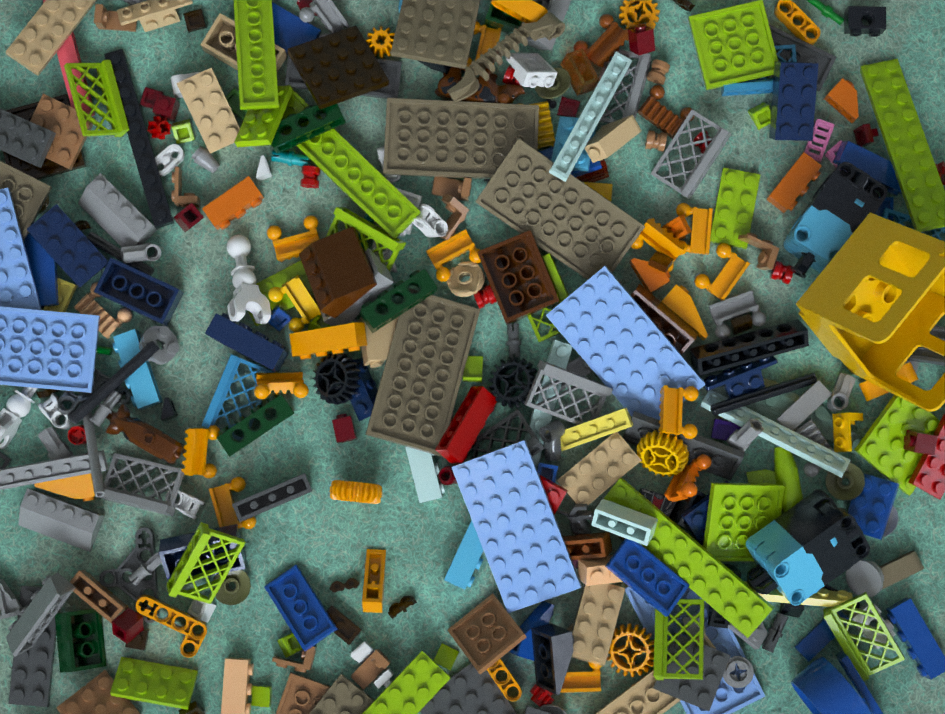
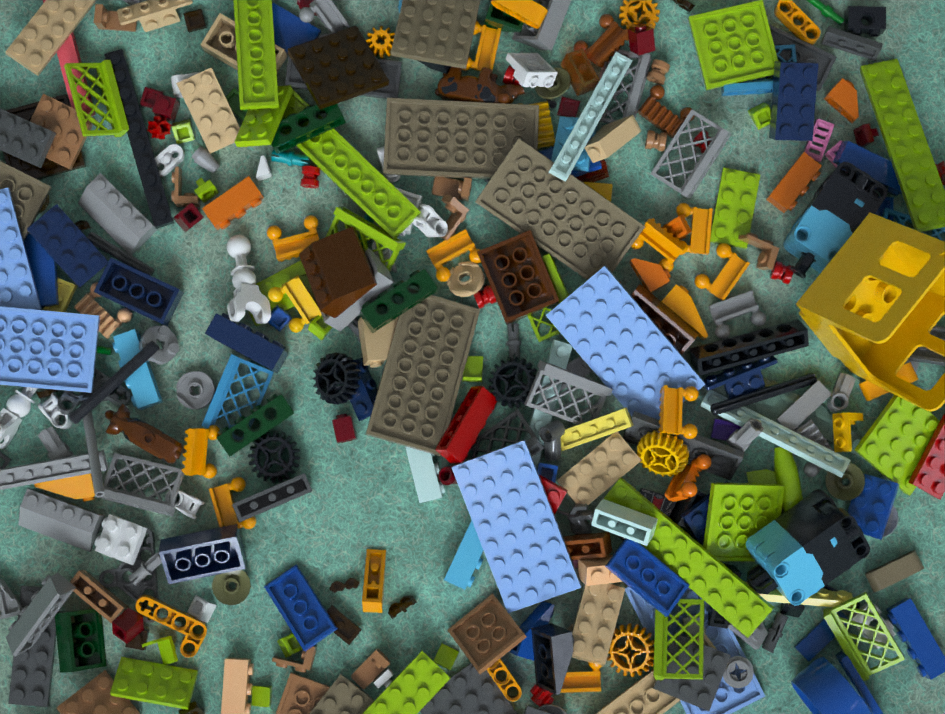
red wheel [68,425,87,445] -> none
light grey axle [89,391,121,427] -> none
light grey piece [121,242,161,263] -> none
black slope [161,397,178,421] -> none
lime fence [167,522,245,604] -> none
light orange gear [254,372,309,399] -> none
light orange brick [289,322,367,360] -> none
light orange gear [329,480,383,504] -> none
white slope [350,641,374,664] -> none
dark tan piece [447,12,566,102] -> none
reddish brown tile [648,251,674,272] -> none
dark brown plate [731,314,752,335] -> none
light grey tile [846,559,884,597] -> none
dark red brick [903,430,938,455] -> none
none -> white plate [95,514,148,565]
none -> lime bracket [142,636,178,665]
none -> light grey plate [176,371,216,410]
none -> lime tile [194,177,219,203]
none -> black gear [248,431,301,483]
none -> dark grey plate [821,26,883,61]

